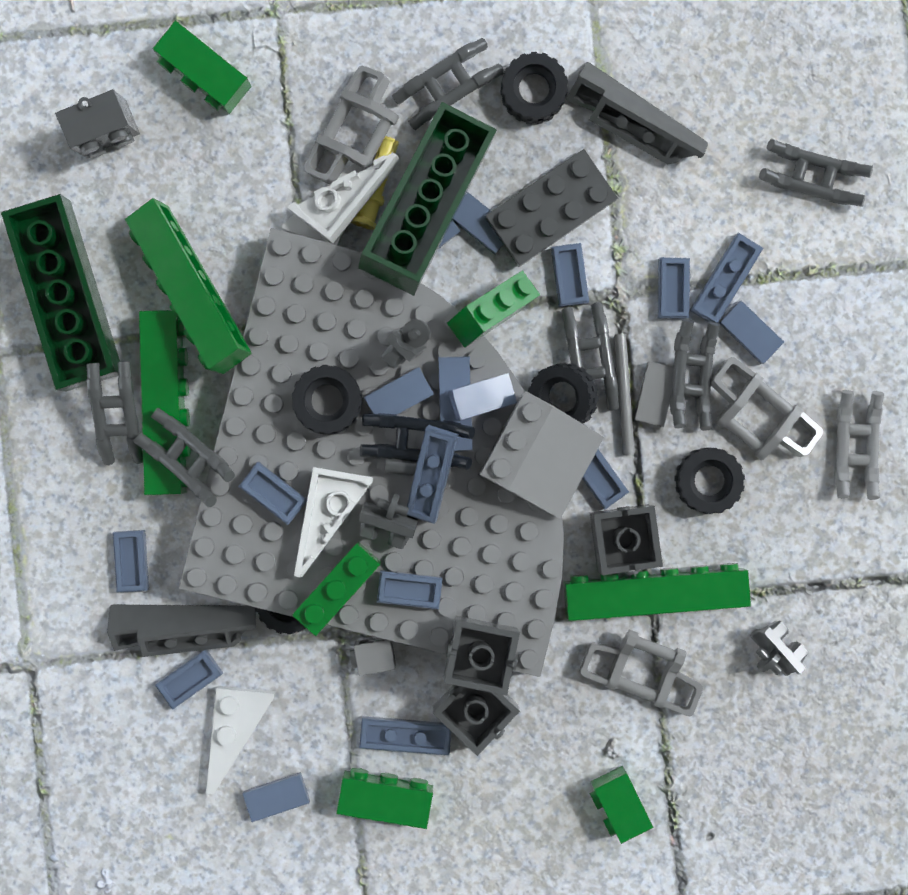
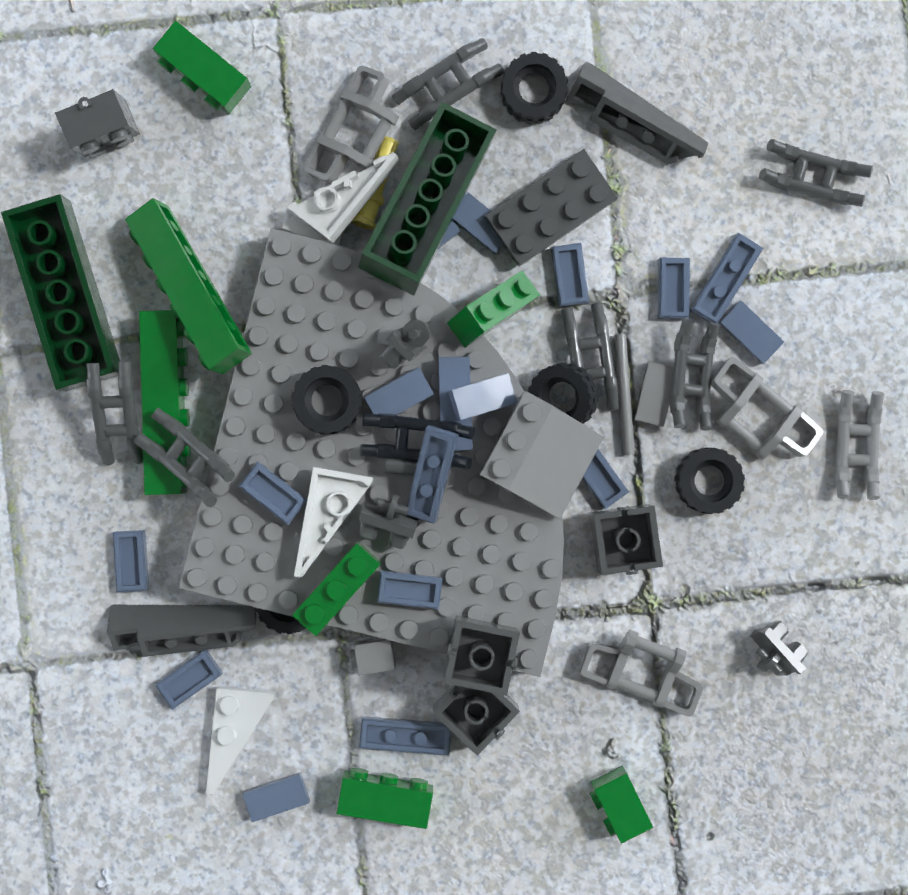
green brick [563,563,751,621] -> none

